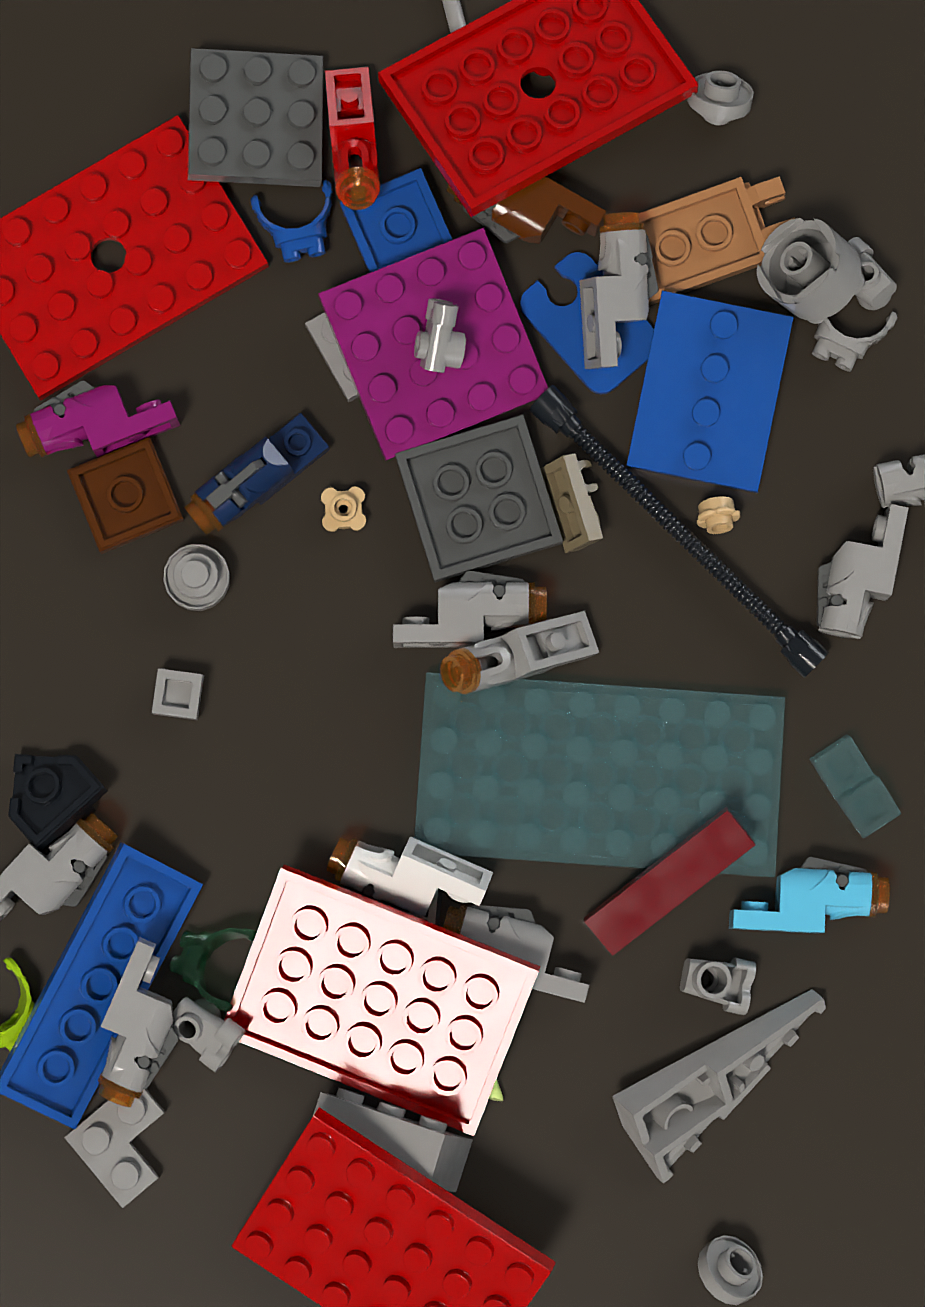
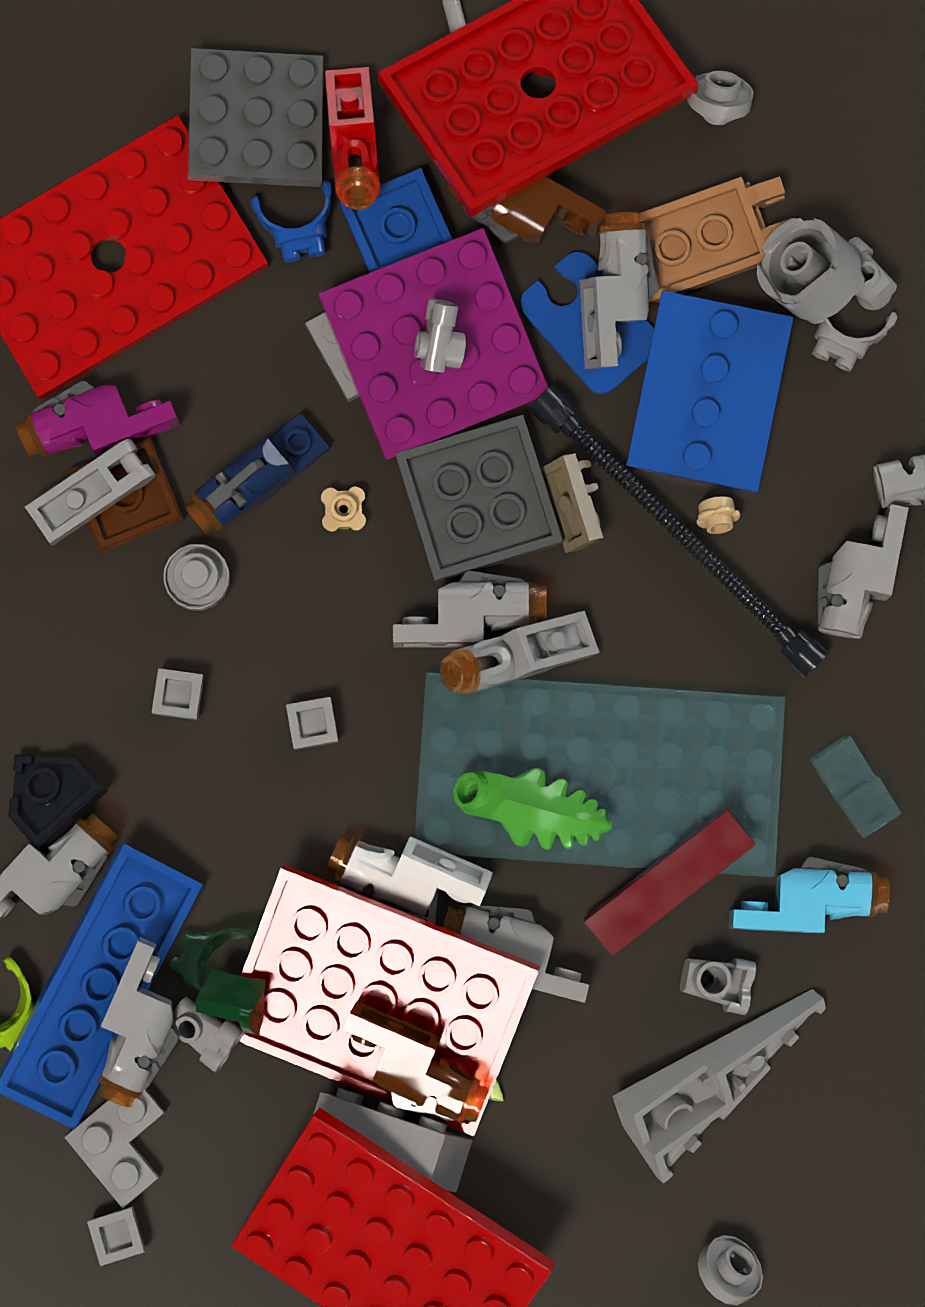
none -> light grey plate [25,438,156,546]
none -> light grey plate [87,1206,146,1266]
none -> dark green tile [196,969,266,1036]
none -> light grey plate [286,697,339,750]
none -> plate [343,1001,490,1123]
none -> bright green plant [453,768,612,850]

